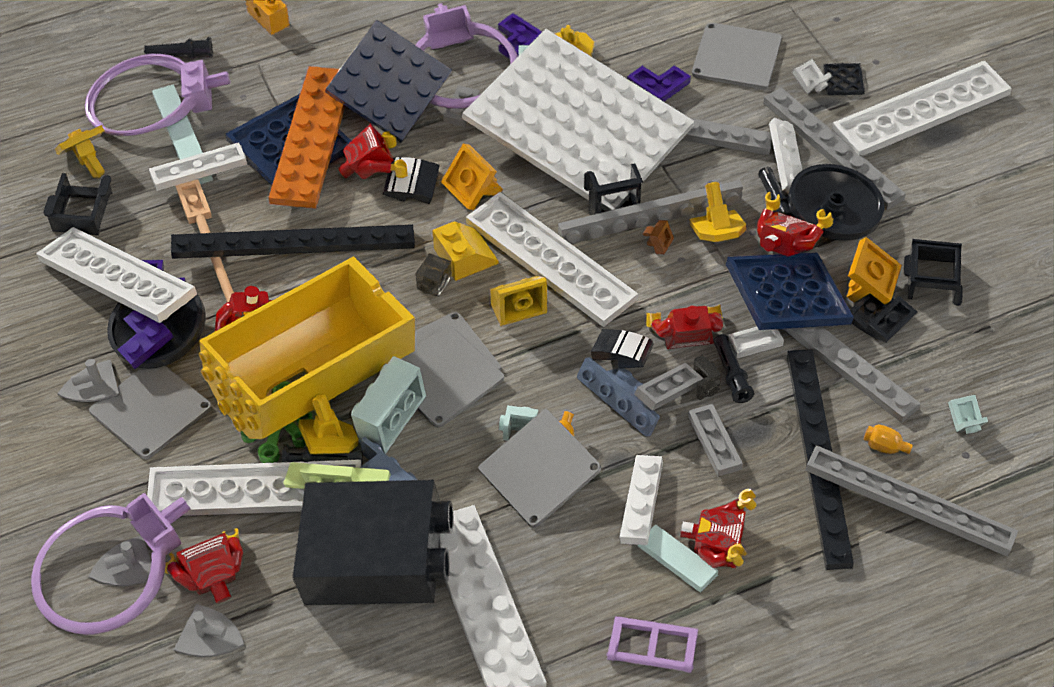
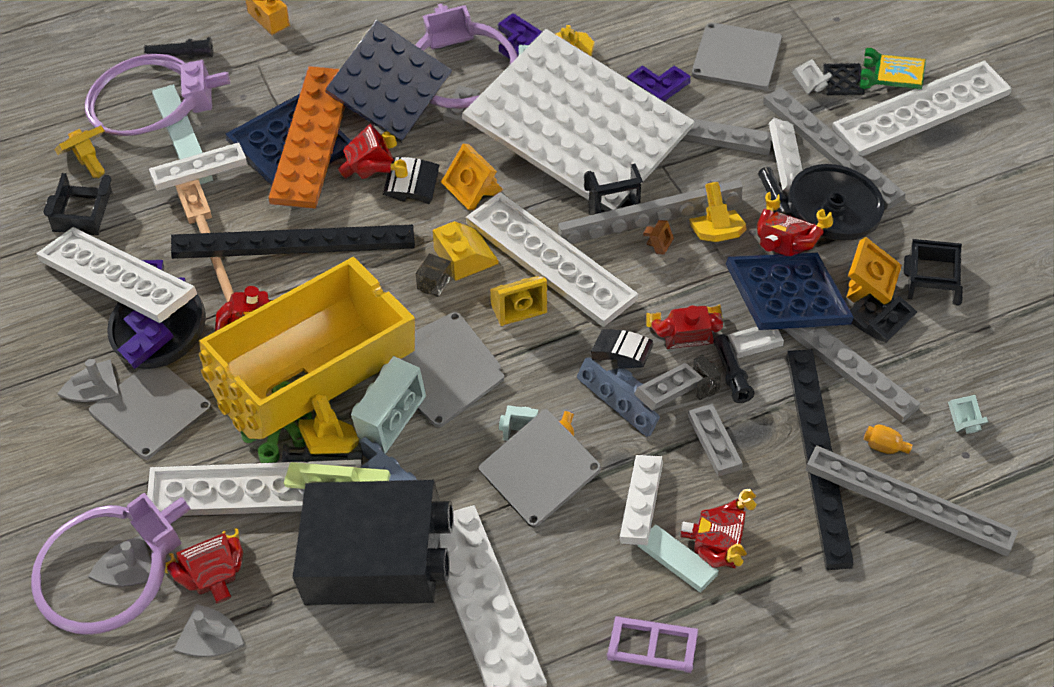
none -> flag [860,48,926,89]

